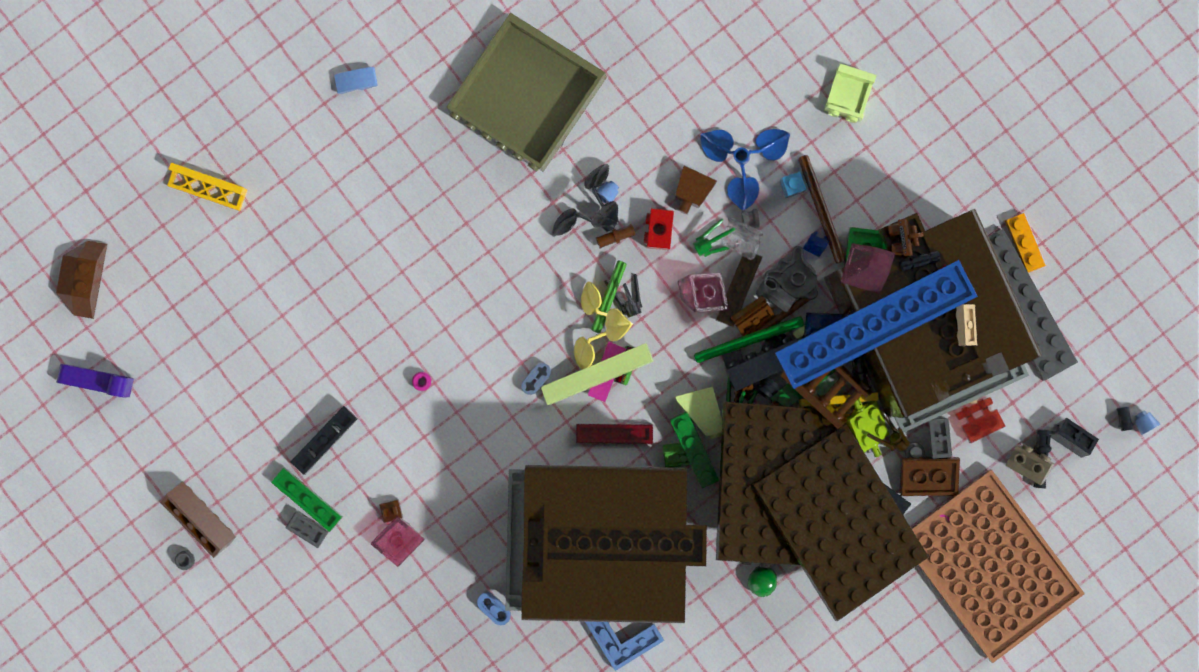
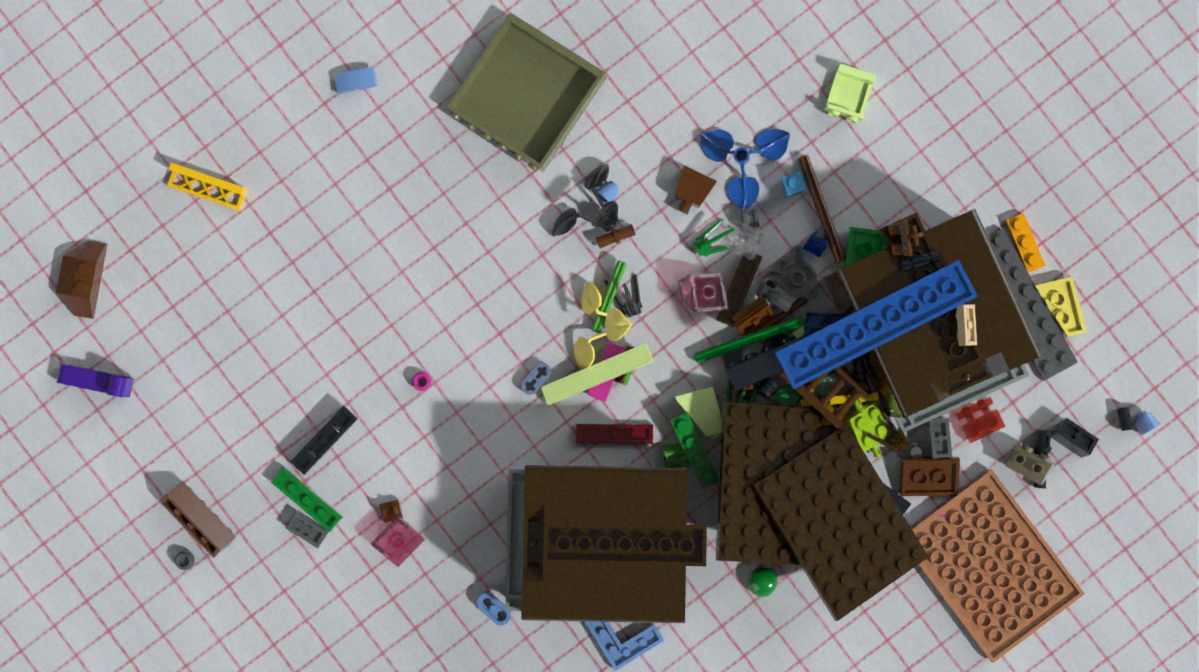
red brick [644,208,674,251] -> none
clear pink slope [841,243,895,294] -> none
none -> light yellow wing [1035,277,1087,337]

